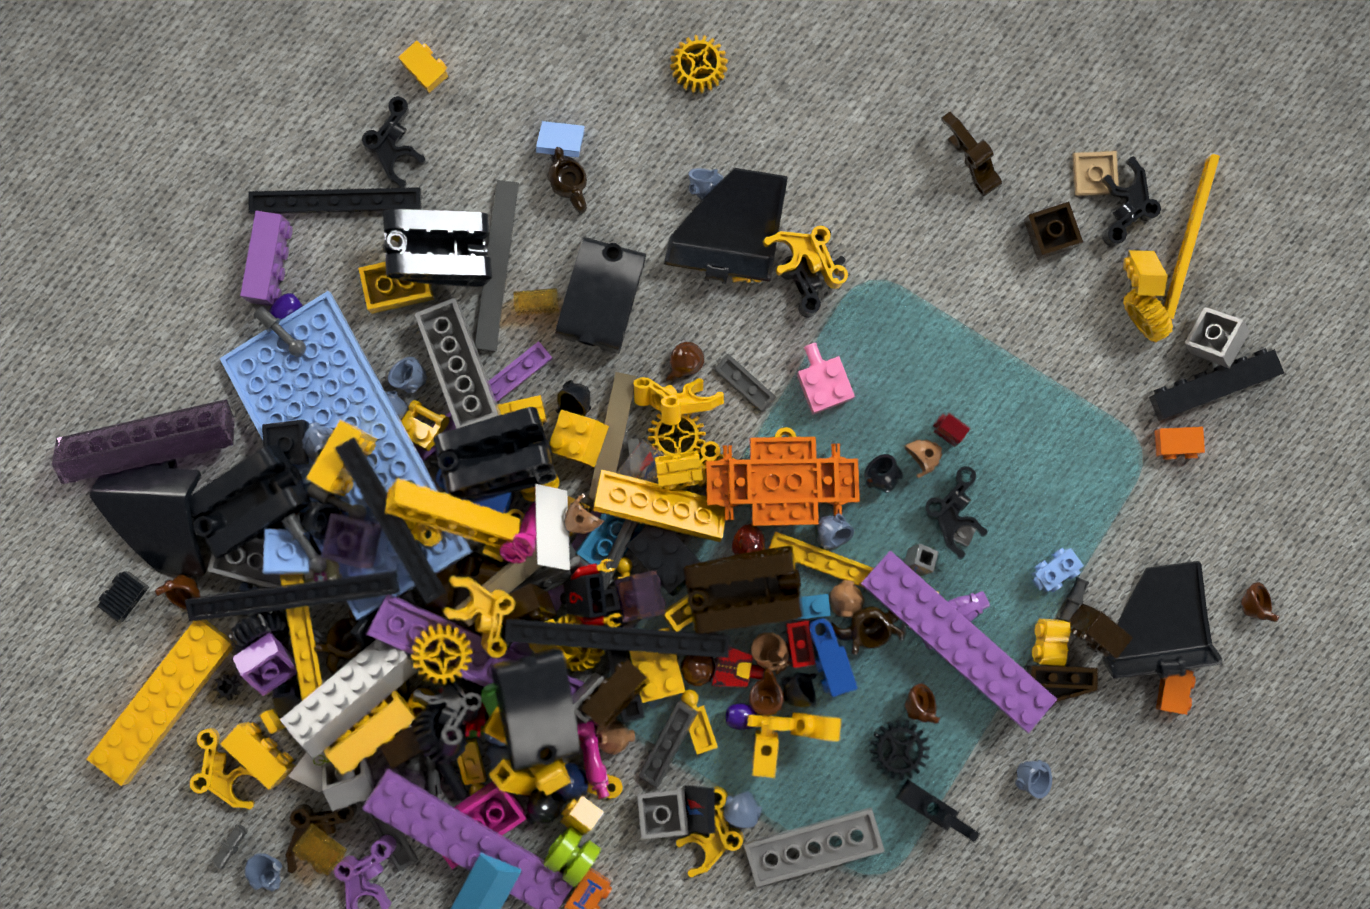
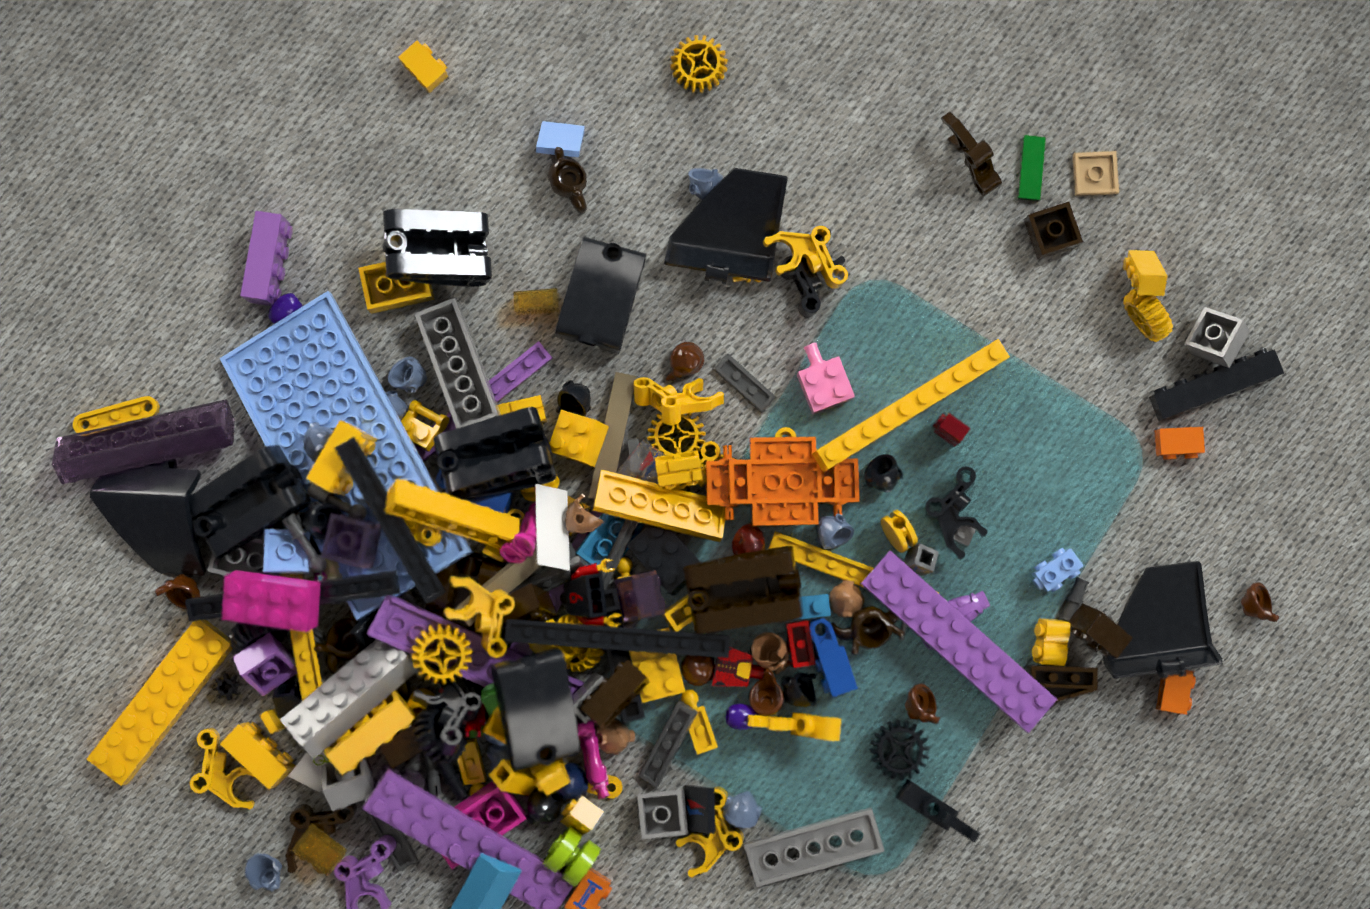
black brick [97,571,149,622] -> none
dark grey pin [211,824,248,869] -> none
black plate [249,187,422,214] -> none
dark grey pin [254,306,306,357] -> none
black tile [262,420,309,465] -> none
black piece [362,96,426,188] -> none
dark grey tile [475,180,519,352] -> none
yellow torso [752,721,778,778] -> none
medium nougat helmet [903,440,942,478] -> none
sand blue helmet [1015,760,1052,798] -> none
black piece [1101,156,1161,246] -> none
yellow tile [1164,154,1220,320] -> none
none -> yellow plate [73,396,160,436]
none -> dark pink brick [222,570,320,632]
none -> yellow brick [812,339,1010,472]
none -> yellow head [880,510,918,553]
none -> green tile [1018,135,1046,201]

